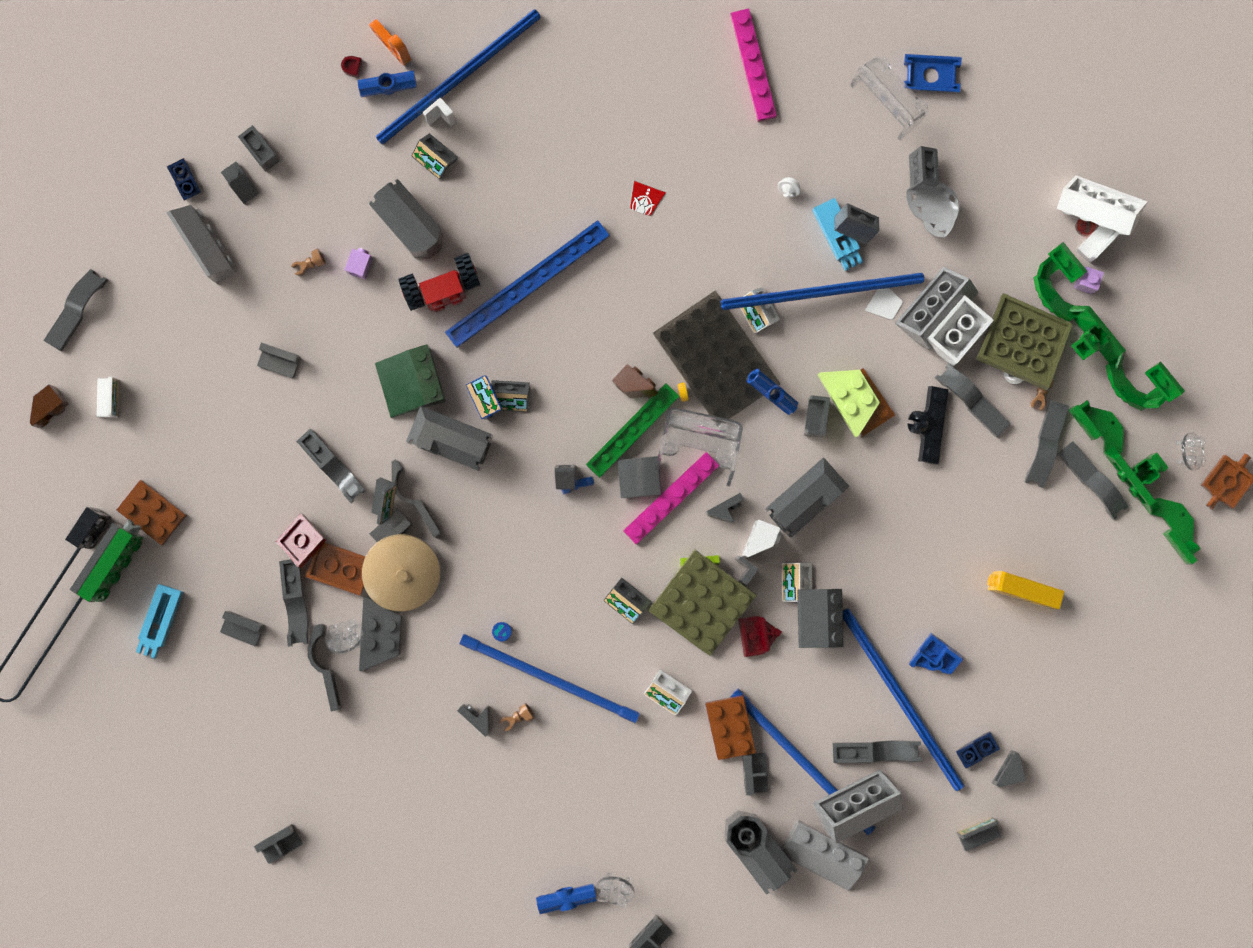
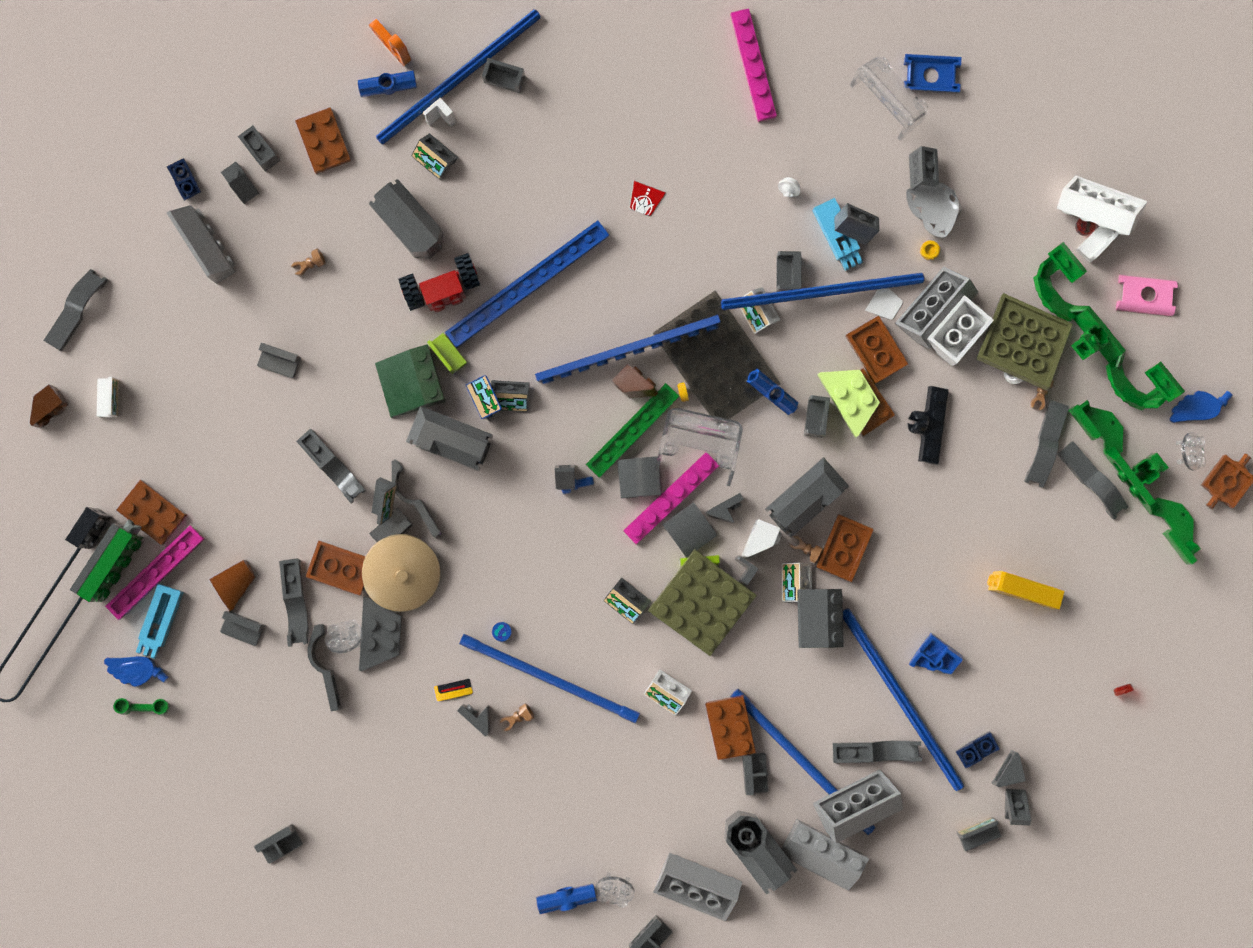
plate [275,513,327,568] -> none
dark red tile [341,56,362,78] -> none
lavender brick [345,248,373,280] -> none
dark red slope [738,616,782,657] -> none
dark grey piece [935,364,1011,437] -> none
lavender brick [1074,267,1104,294] -> none
none -> blue animal [104,656,169,687]
none -> dark pink plate [105,525,205,620]
none -> green bar [113,698,169,716]
none -> dark orange slope [209,560,256,611]
none -> dark orange plate [295,107,351,174]
none -> lime panel [427,333,467,375]
none -> sticker [434,679,473,701]
none -> dark grey panel [482,58,525,93]
none -> blue plate [535,315,721,384]
none -> light grey slope [653,853,742,921]
none -> dark grey slope [662,502,717,558]
none -> dark grey panel [776,251,801,292]
none -> medium nougat piece [789,536,823,564]
none -> dark orange plate [816,514,874,582]
none -> dark orange plate [845,315,908,384]
none -> yellow tile [920,240,940,260]
none -> dark grey slope [1005,789,1031,826]
none -> clear red tile [1113,683,1134,696]
none -> bright pink piece [1116,275,1178,316]
none -> blue animal [1170,391,1233,423]

